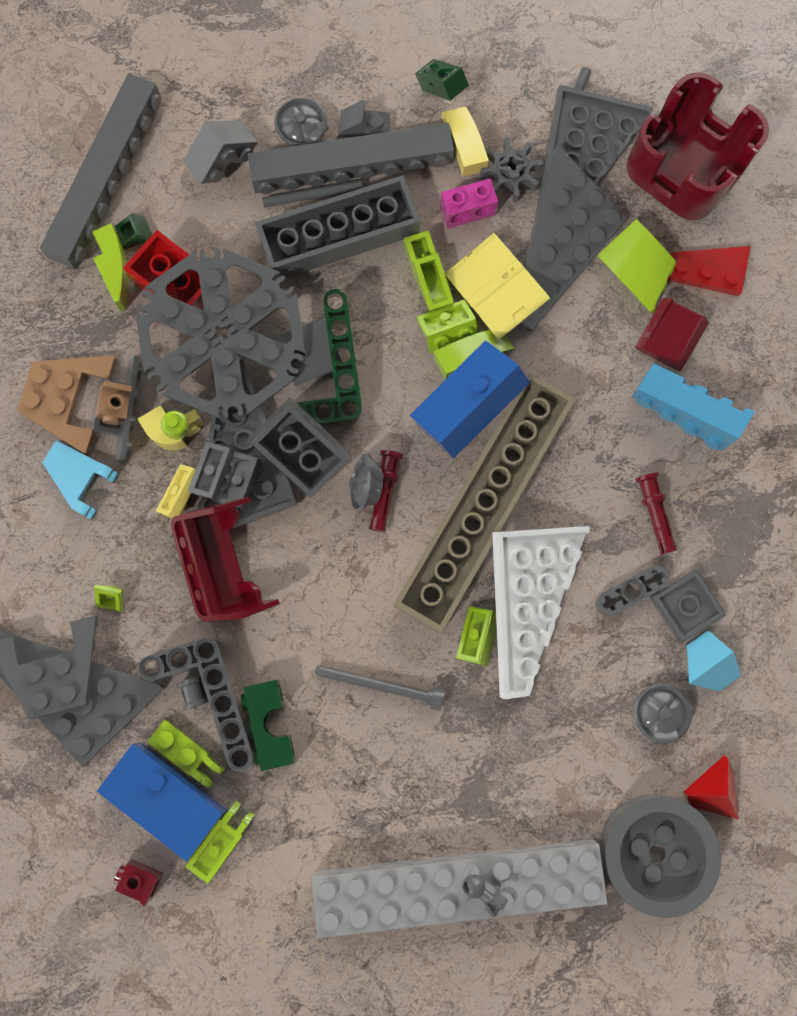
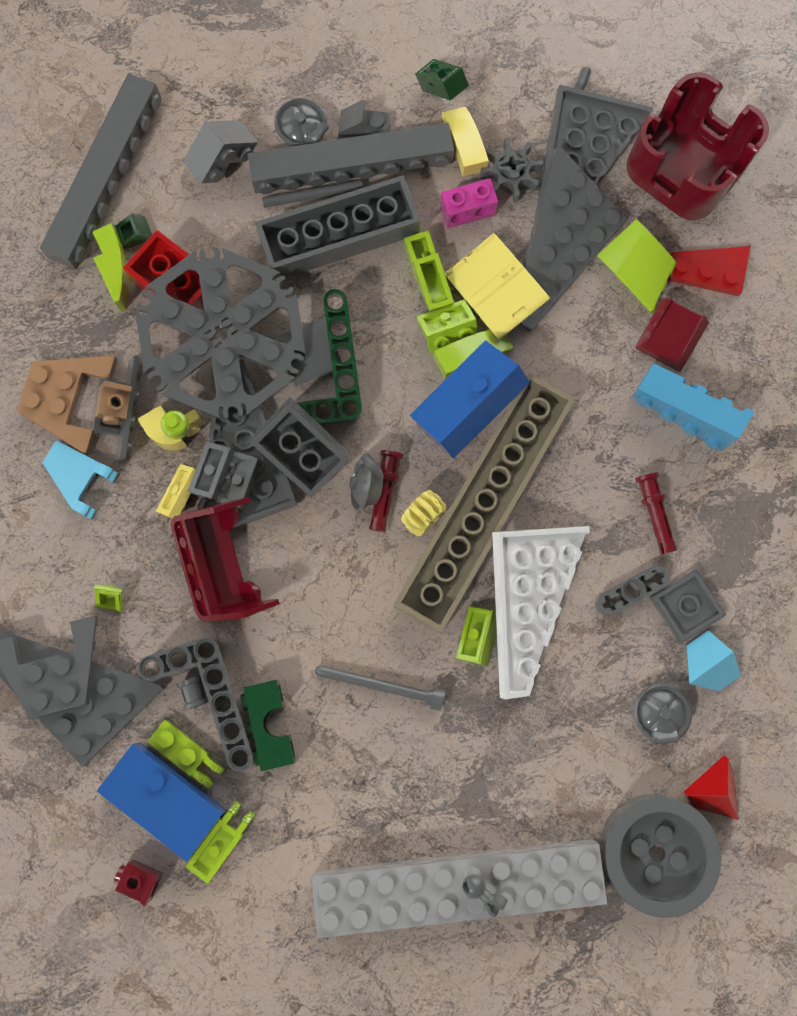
none -> light yellow gear [401,490,446,537]

